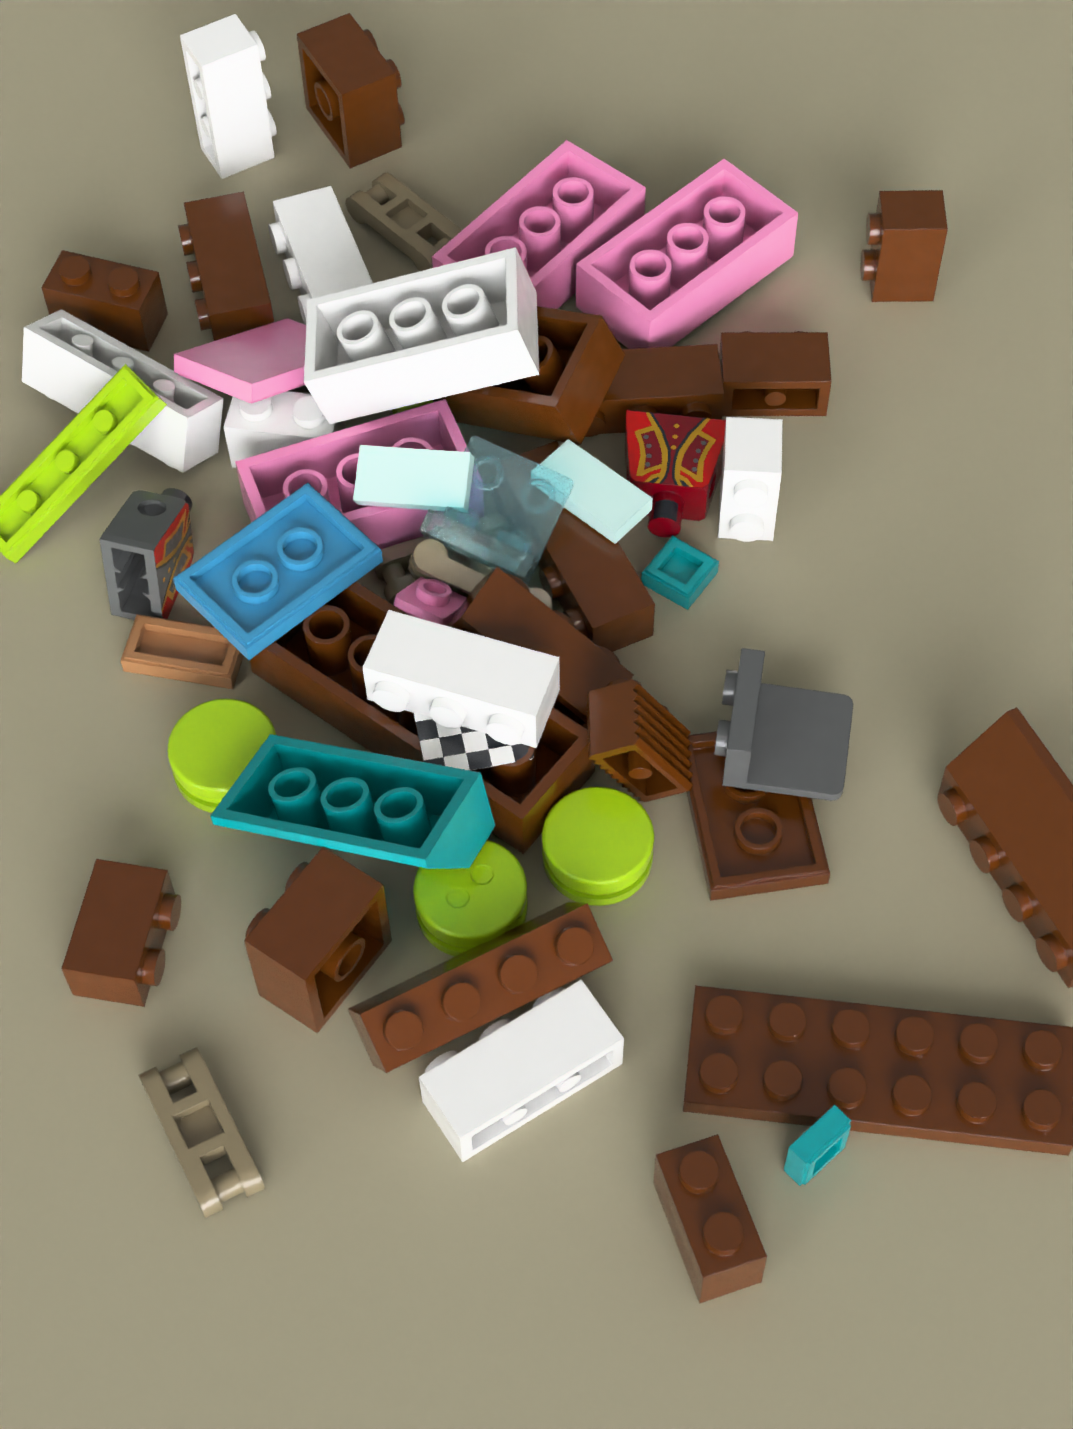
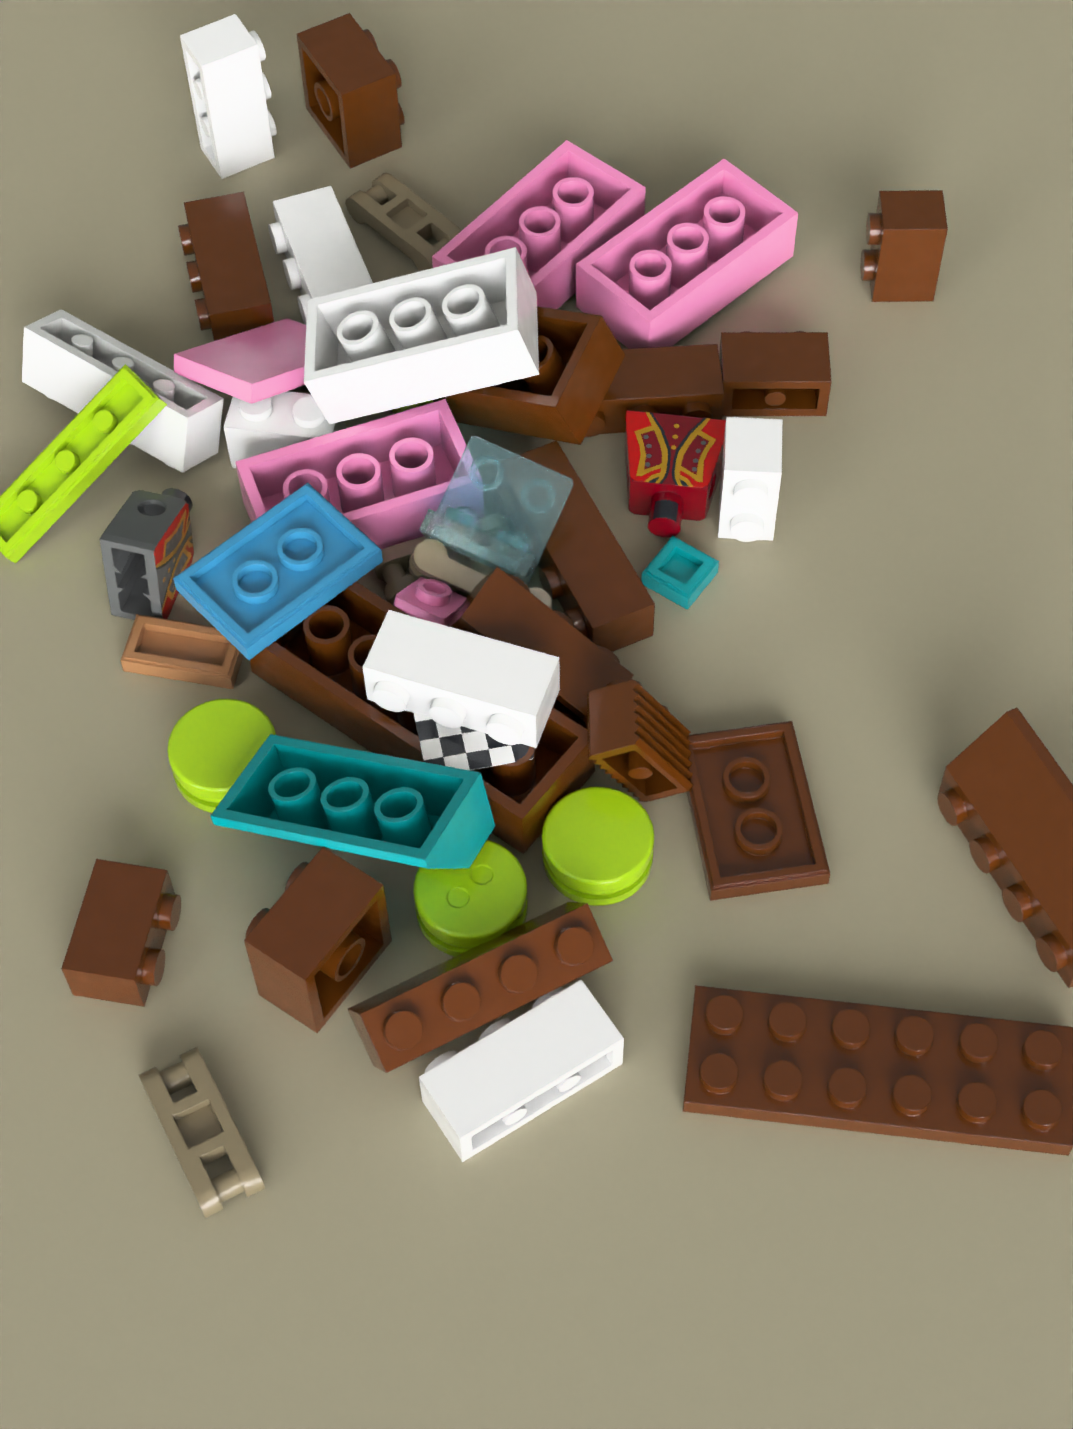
reddish brown brick [41,250,168,352] -> none
light aqua tile [353,445,475,513] -> none
light aqua tile [531,439,653,544] -> none
reddish brown brick [653,1134,767,1304] -> none
dark grey bracket [714,648,854,801] -> none
teal tile [784,1105,851,1186] -> none

